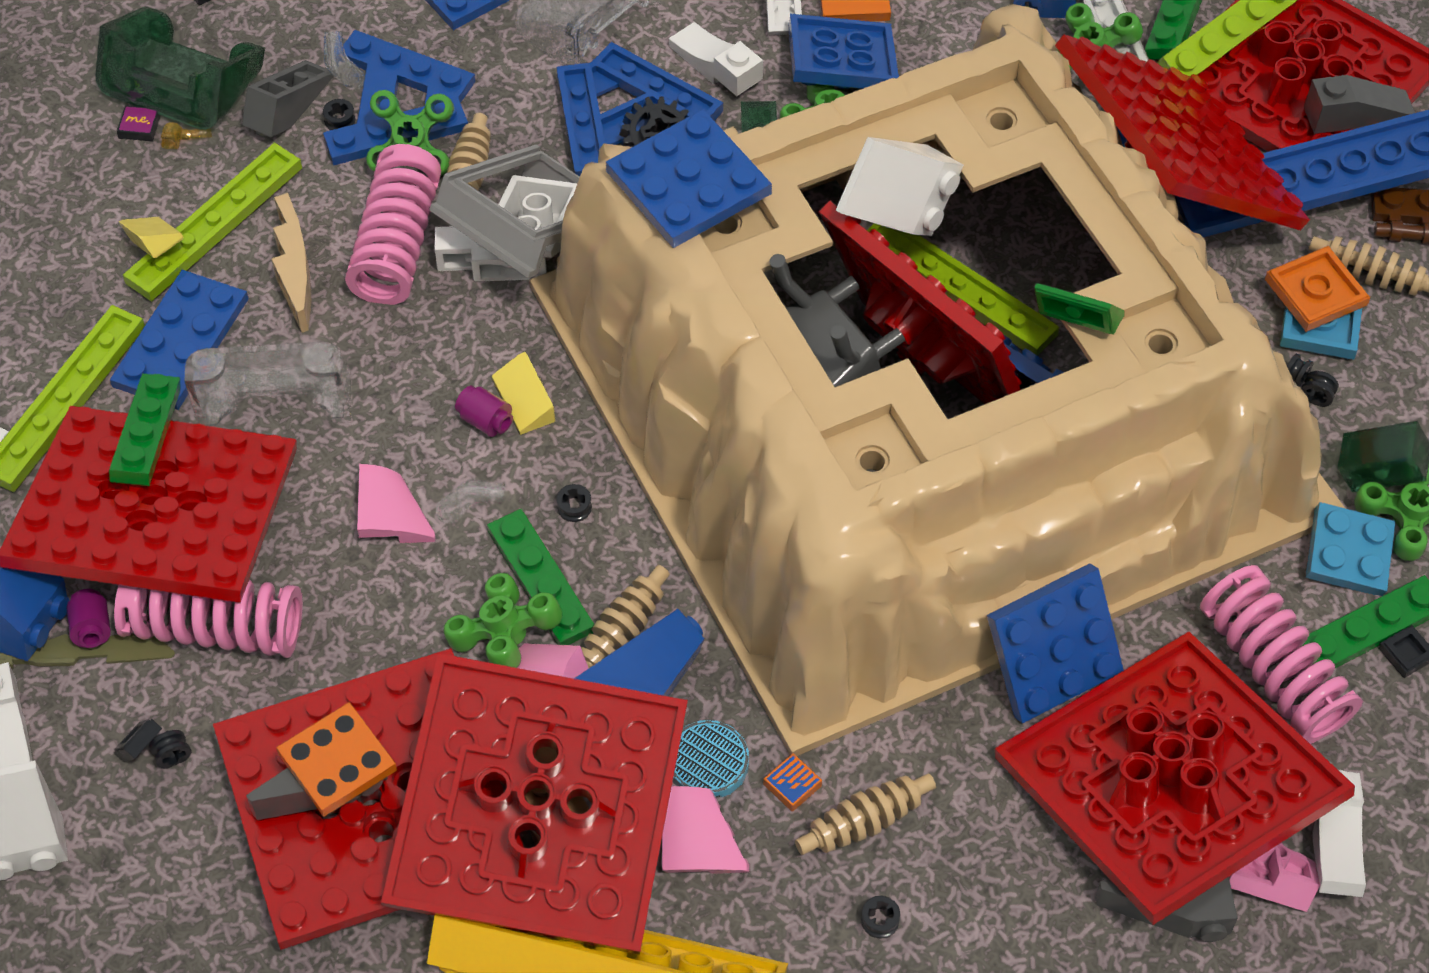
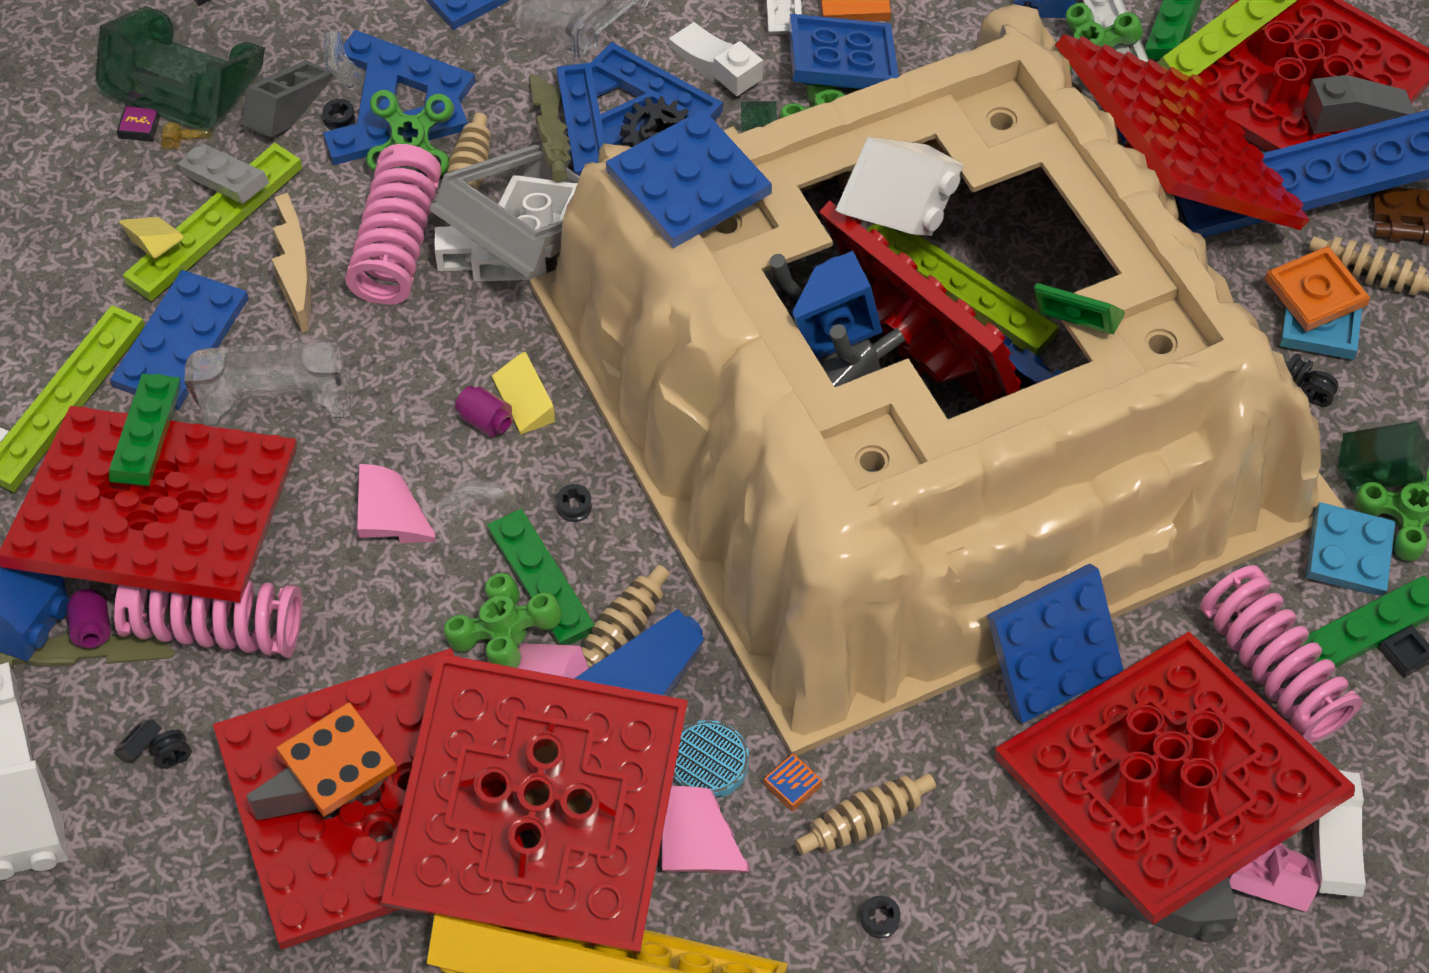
none -> light grey plate [177,143,269,204]
none -> olive sword [529,74,571,182]
none -> blue slope [792,251,882,359]

